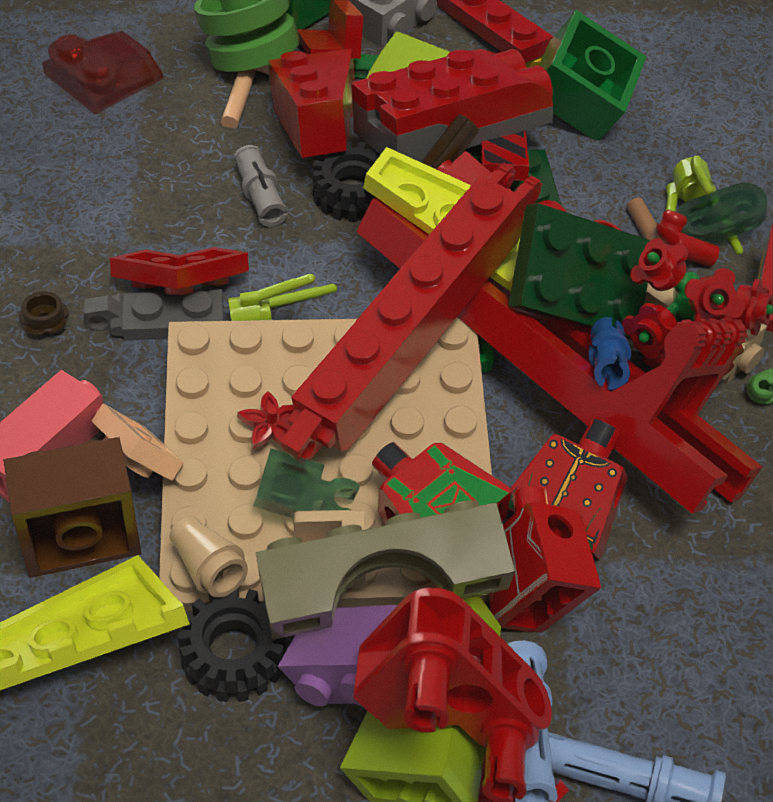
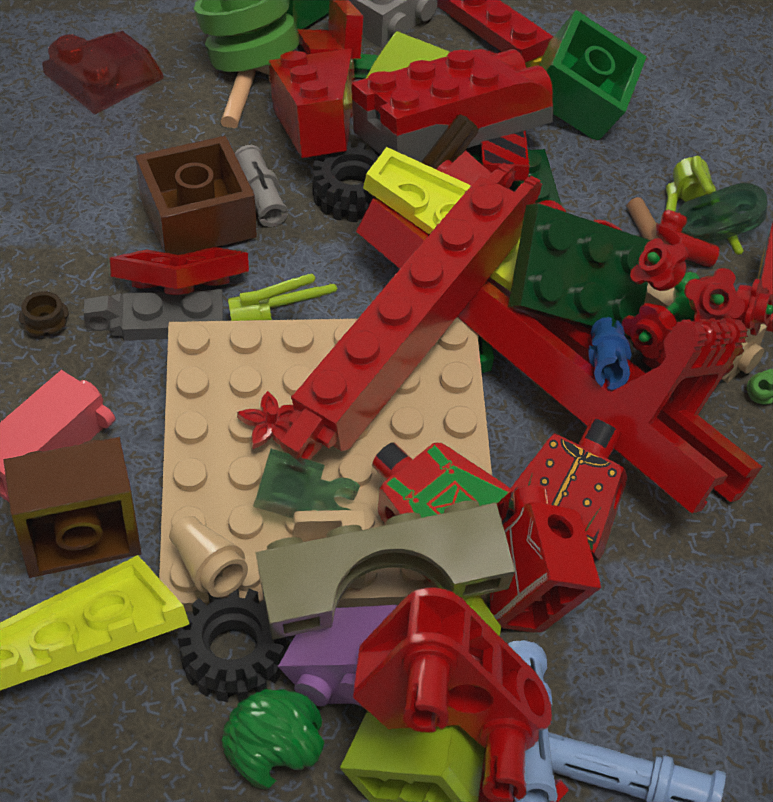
light nougat plate [92,403,184,481] -> none
none -> reddish brown brick [135,135,257,255]
none -> green hair [222,689,325,790]

